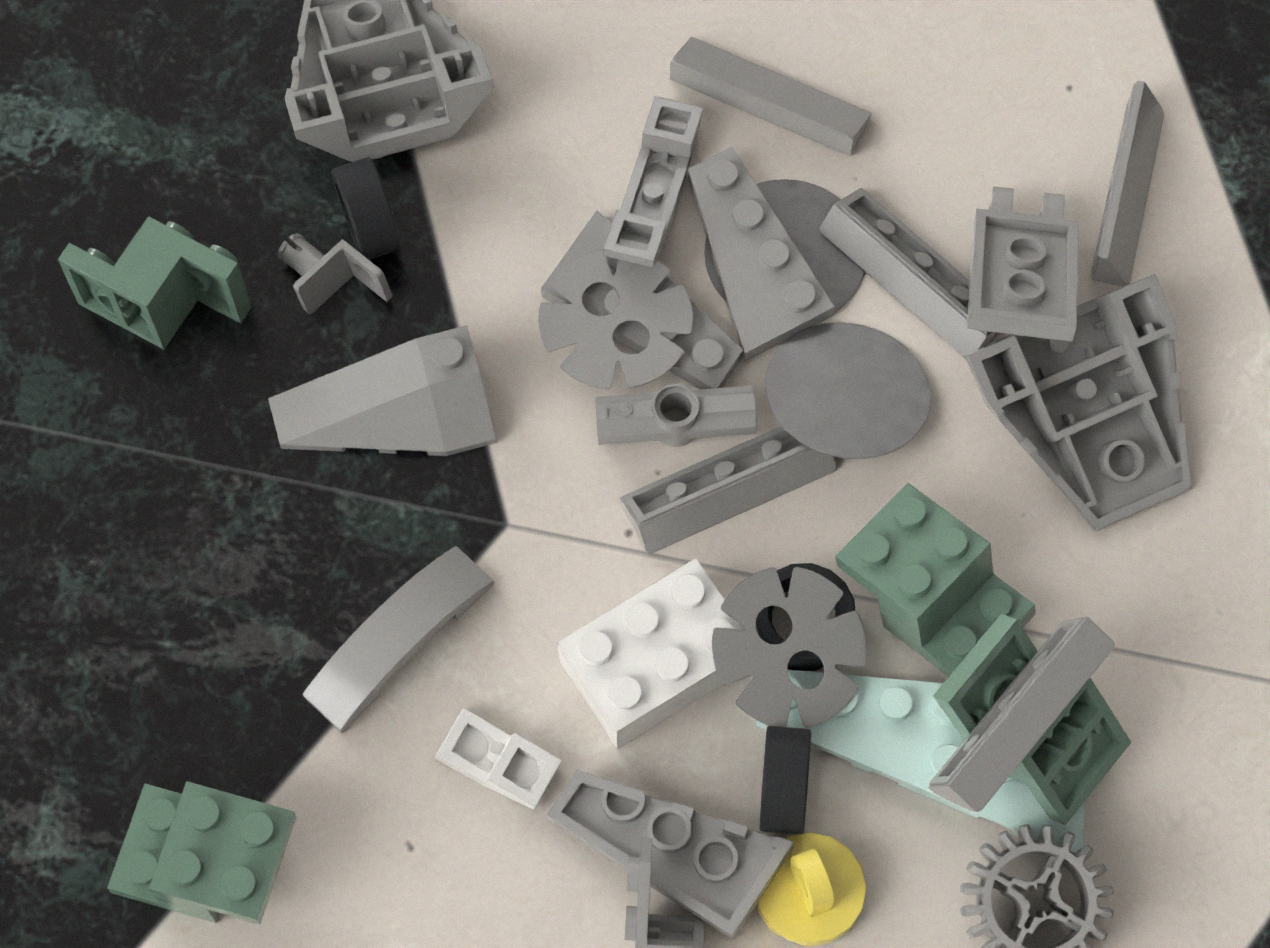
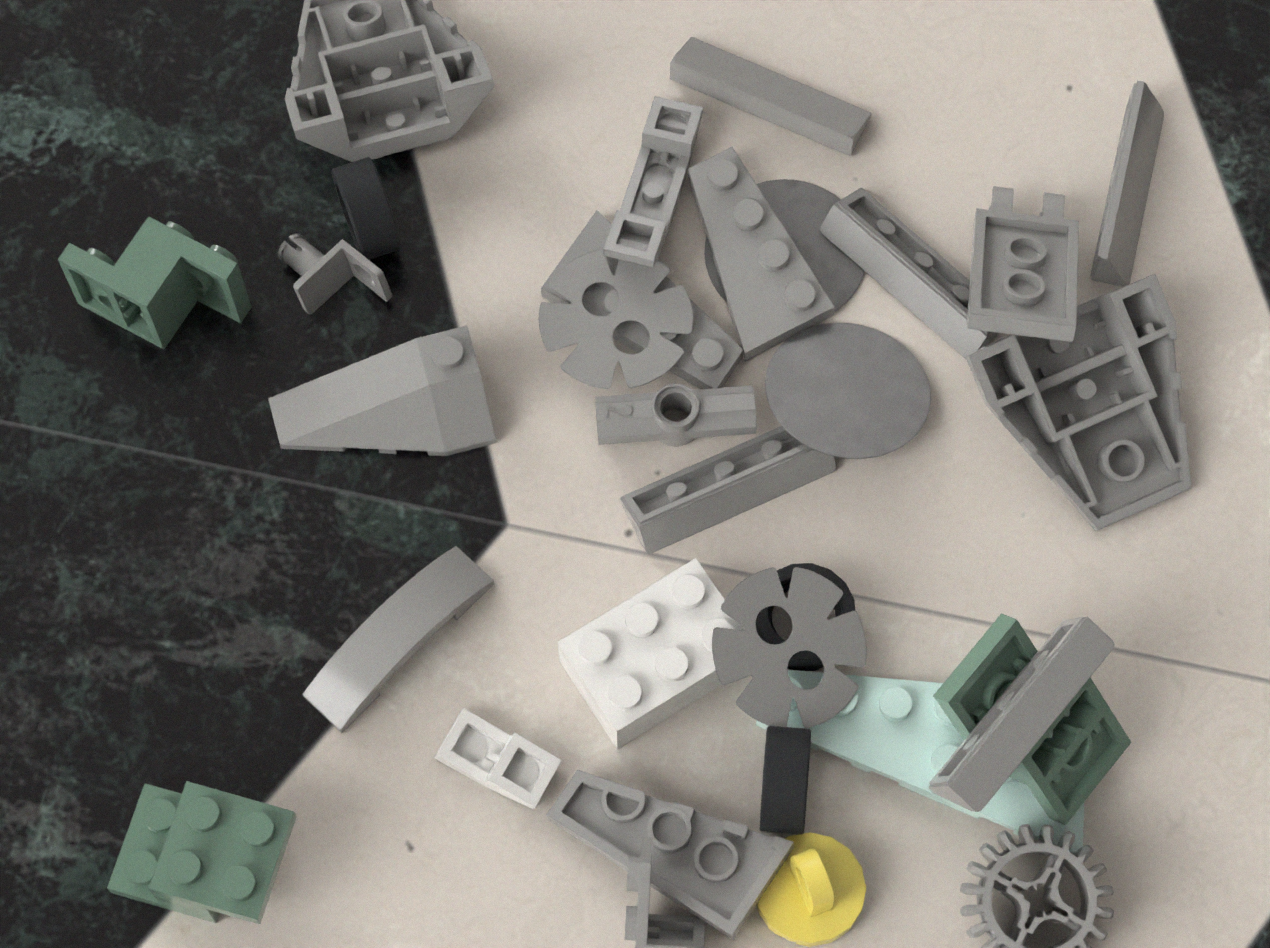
sand green bracket [835,483,1036,677] -> none

